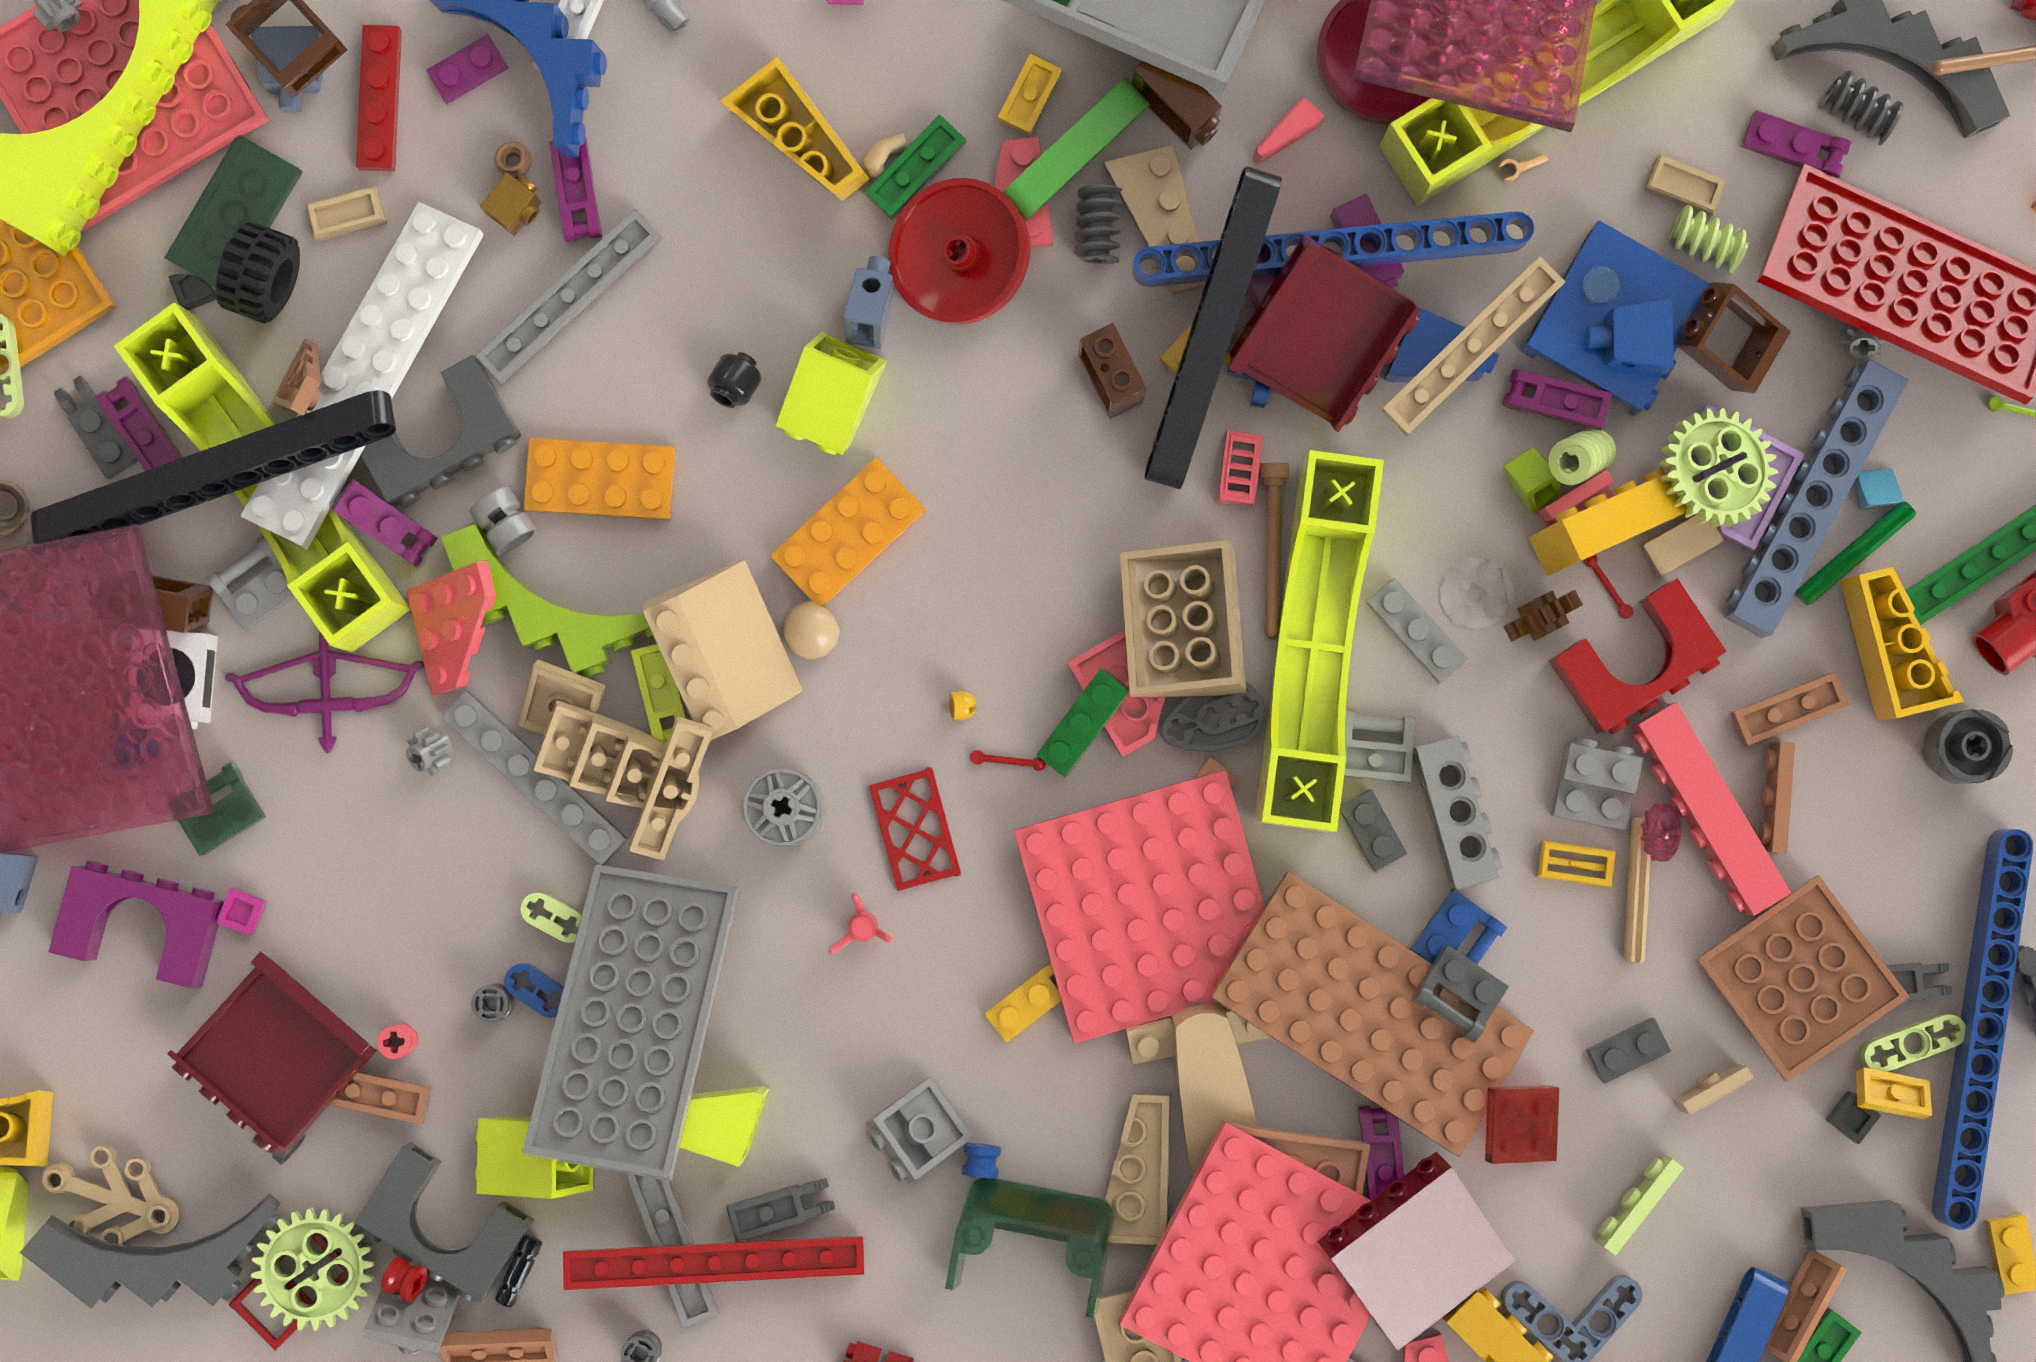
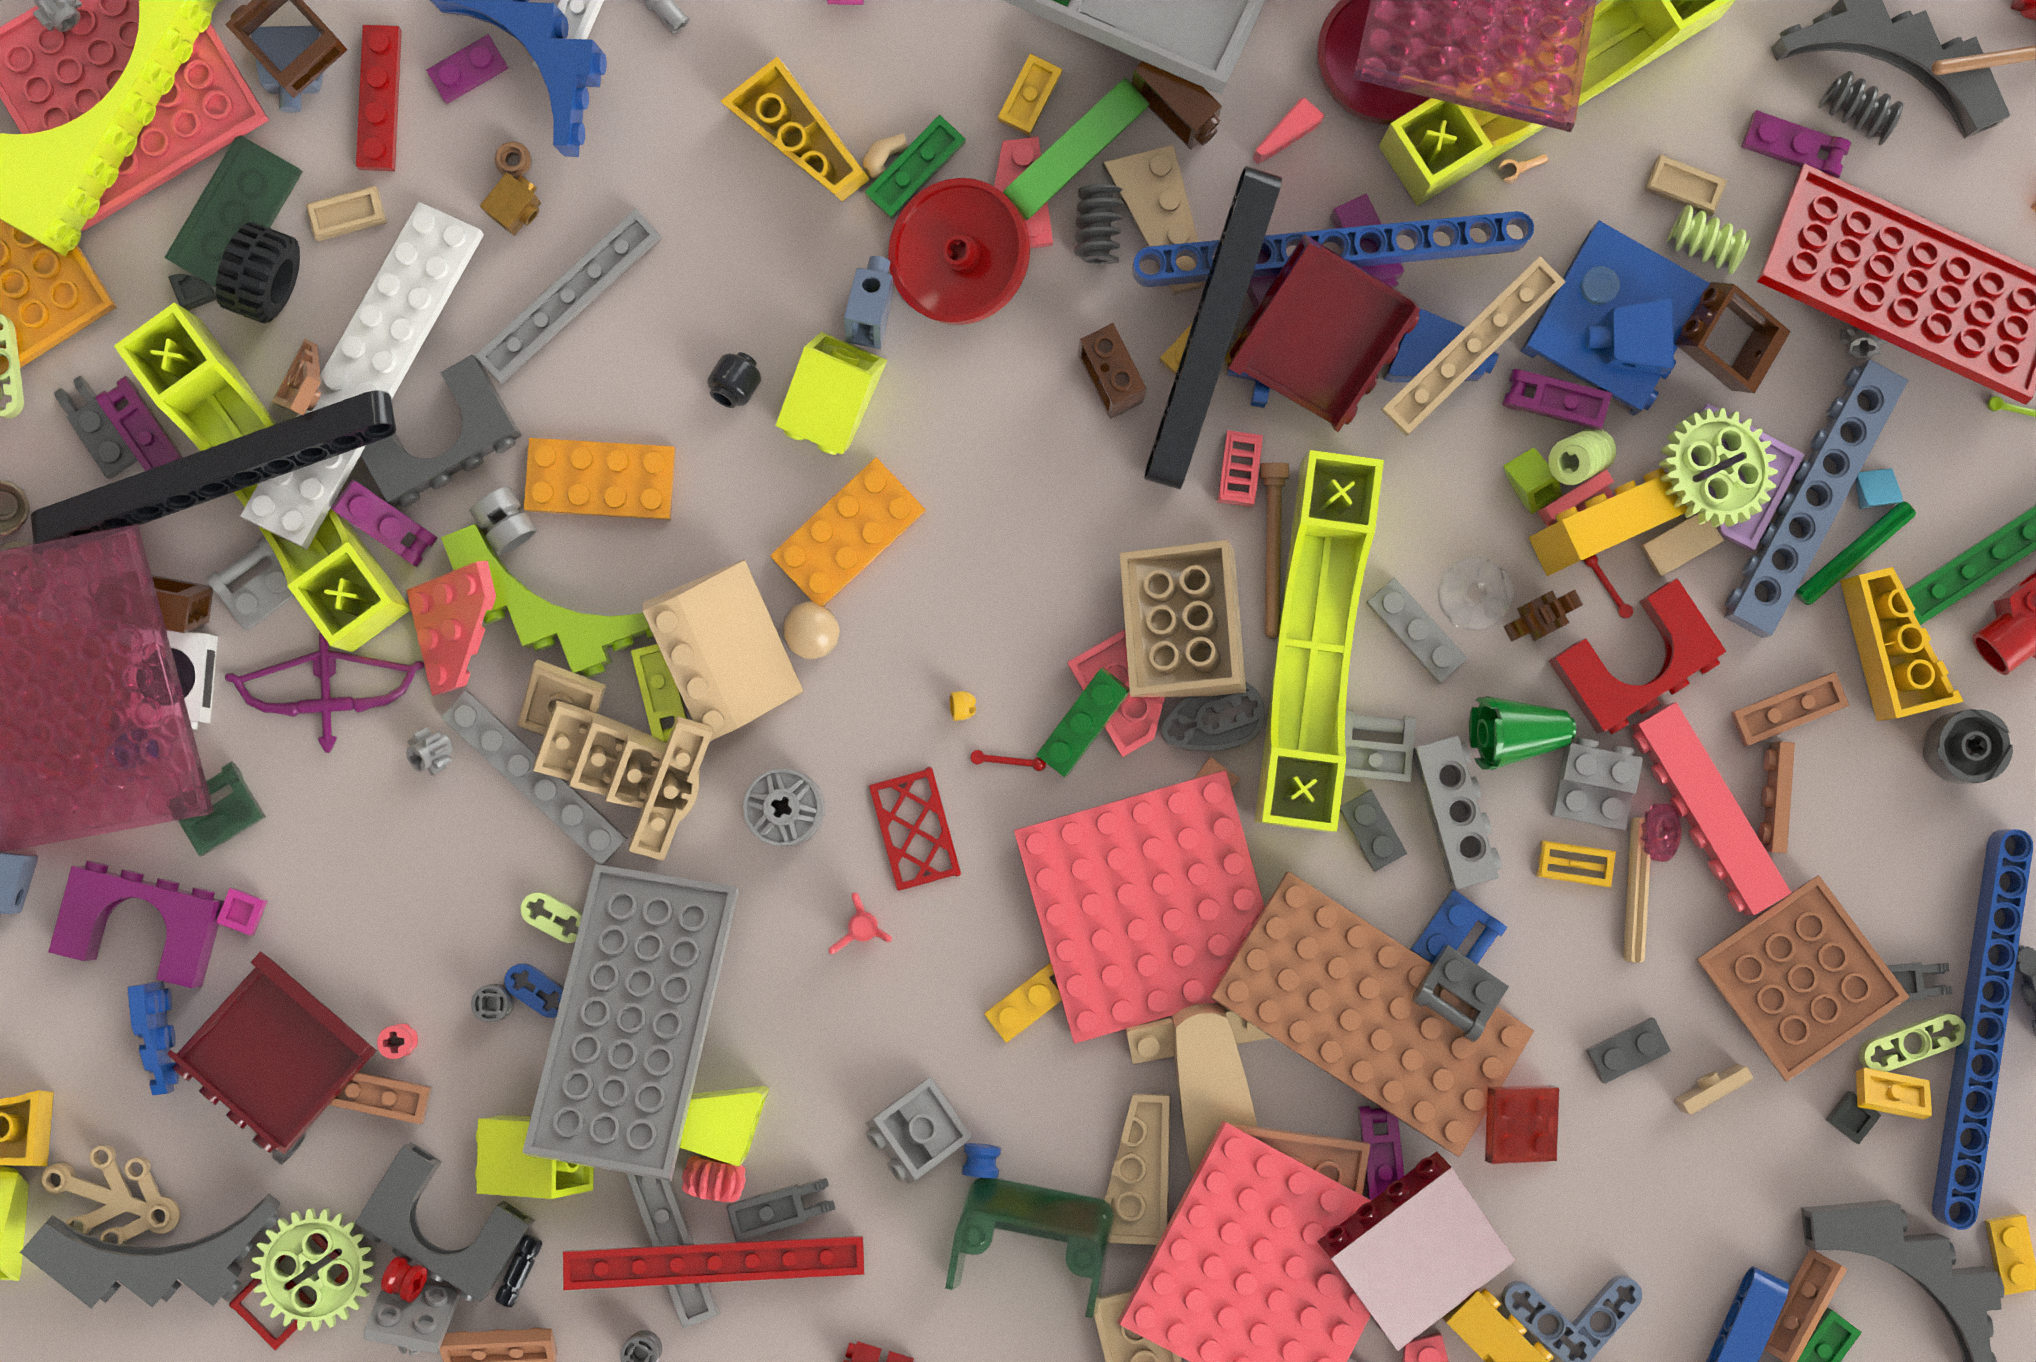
magenta plate [549,137,602,243] -> none
yellowish green plate [1596,1155,1684,1256] -> none
none -> blue plate [127,981,179,1096]
none -> coral gear [682,1155,746,1202]
none -> green cone [1469,696,1576,770]

